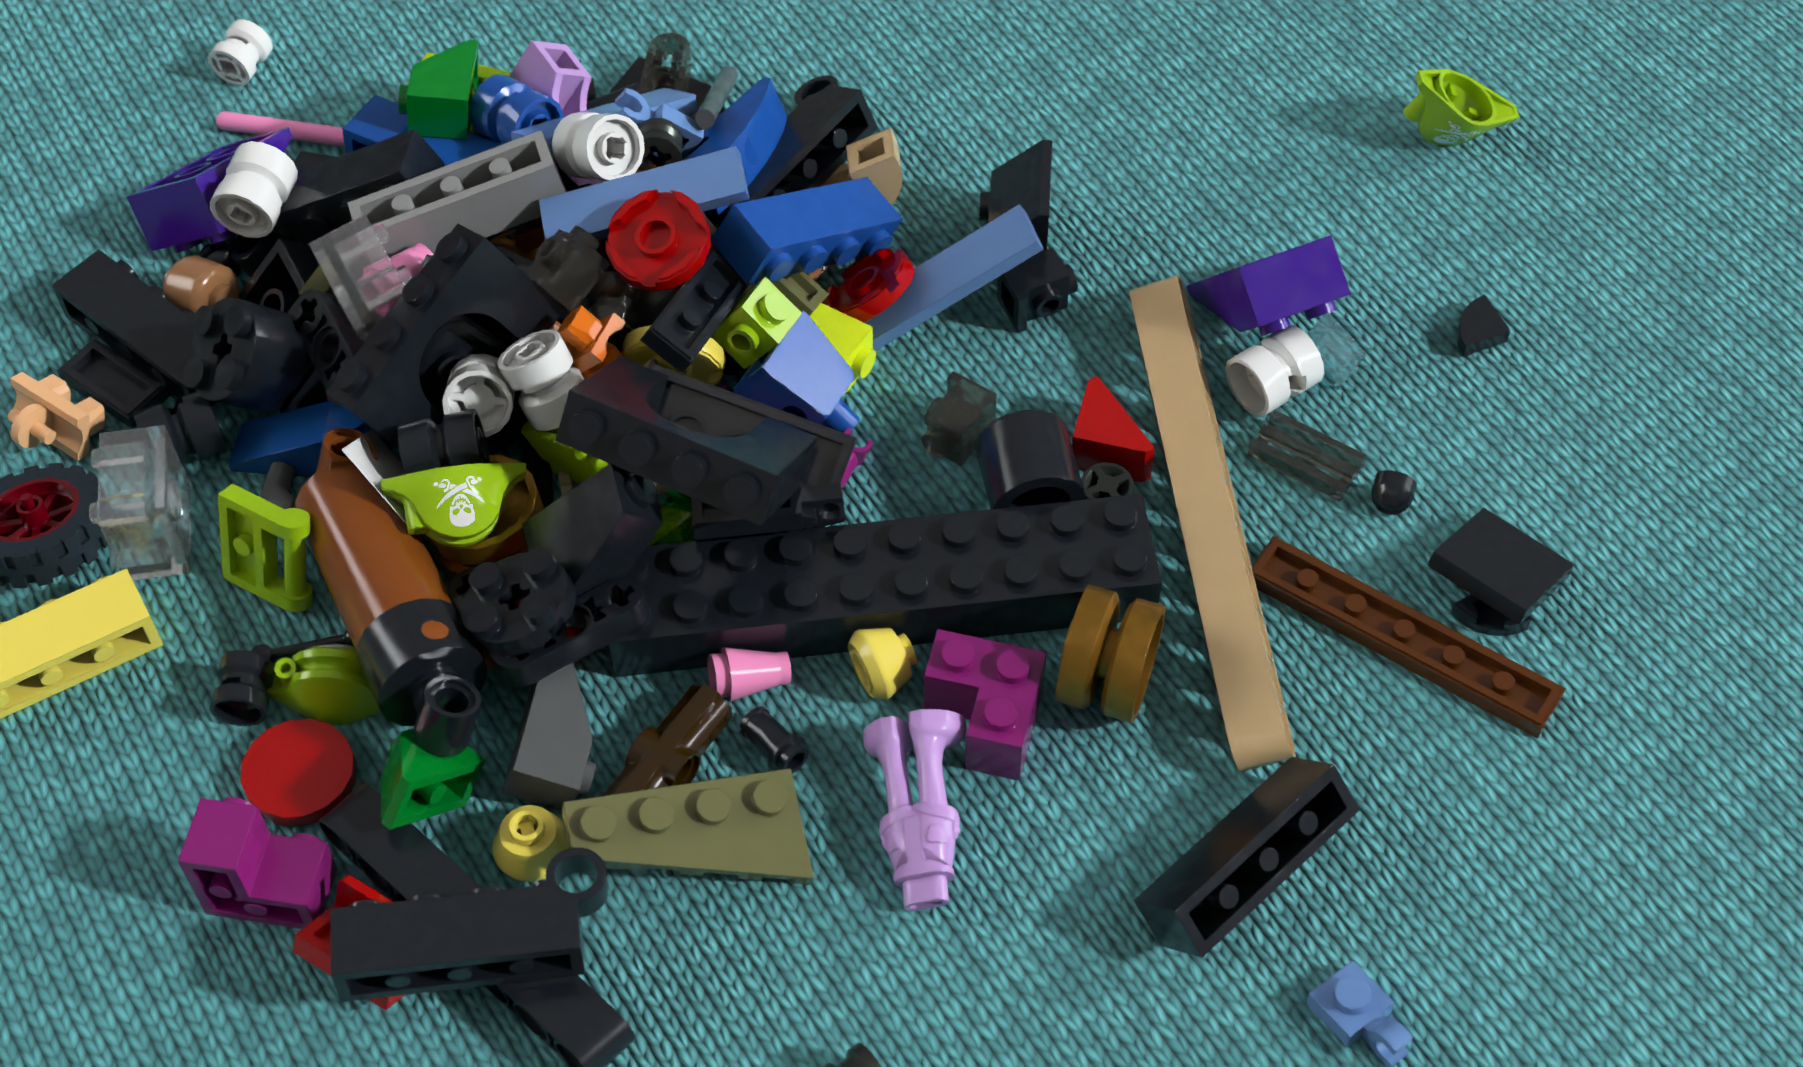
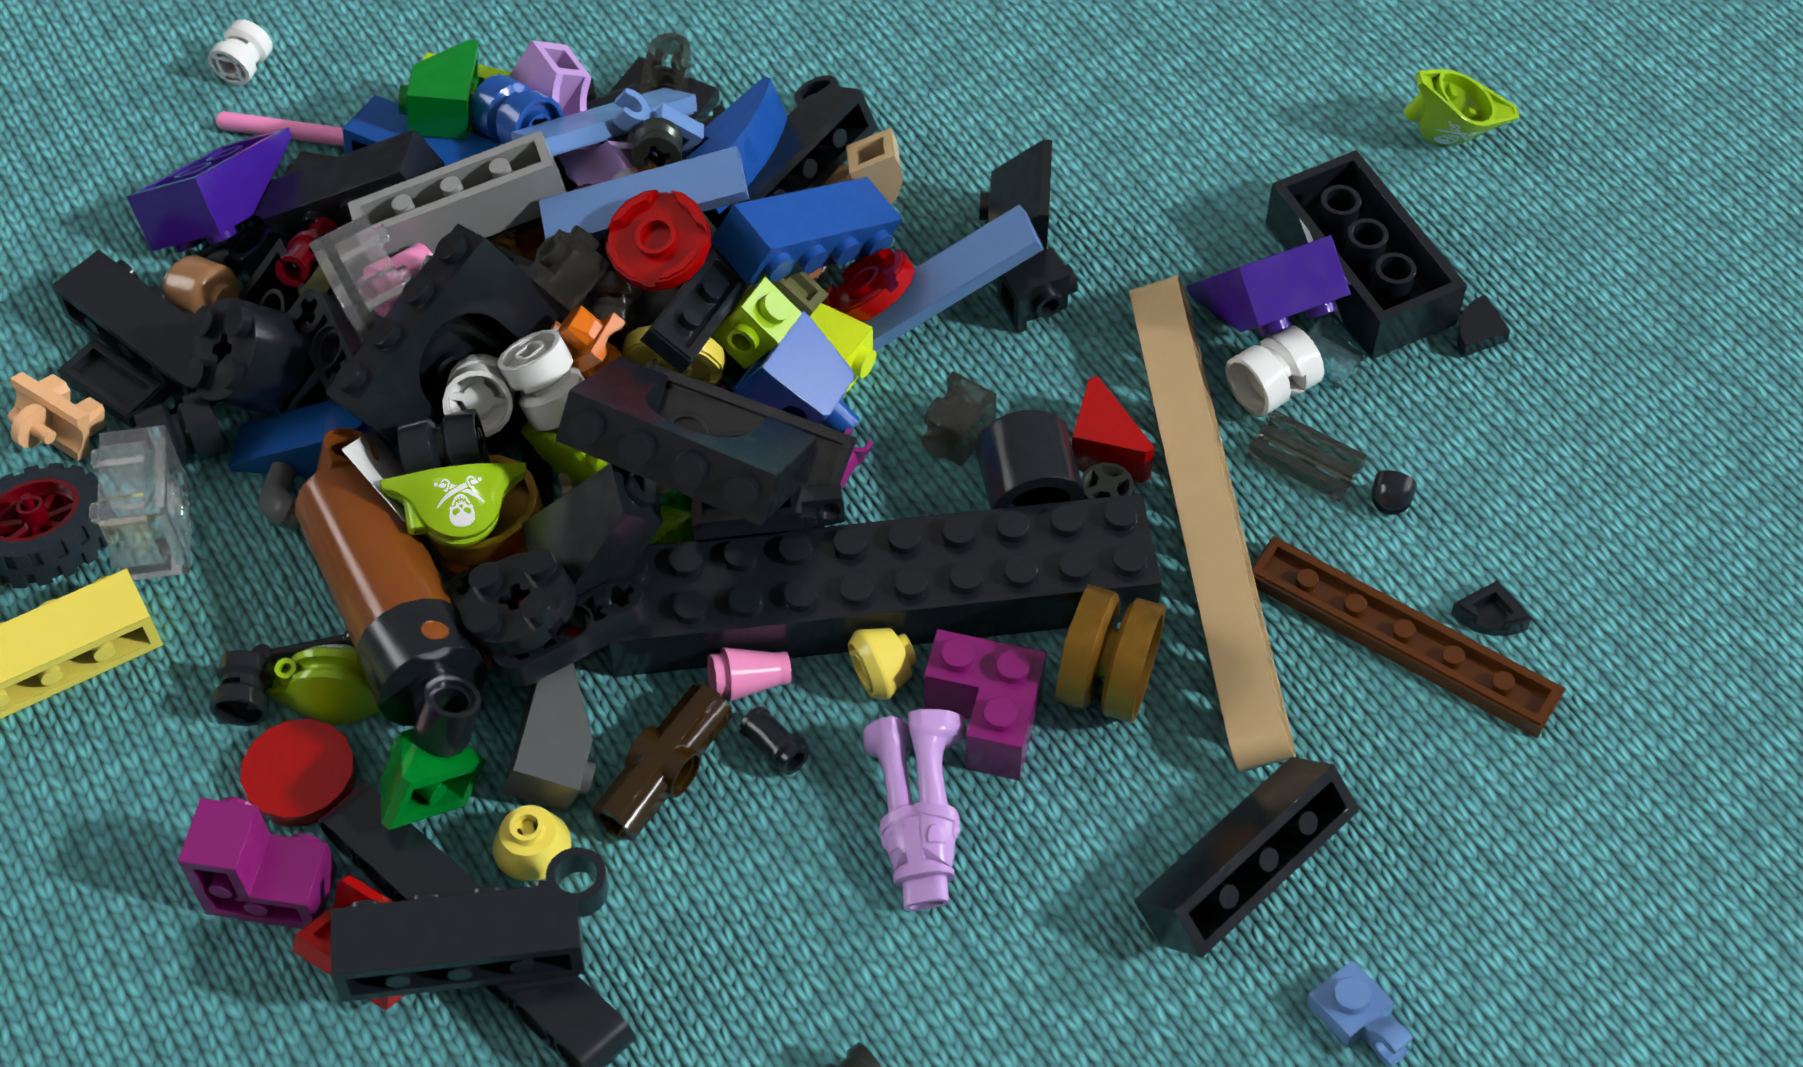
white wheel [210,141,298,238] -> none
lime plate [218,484,313,612] -> none
white wheel [551,112,645,181] -> none
olive wing [561,768,814,885] -> none
dark grey bar [695,66,738,129] -> none
black tile [1427,507,1575,624] -> none
none -> dark red pin [275,217,341,287]
none -> black brick [1265,150,1467,360]

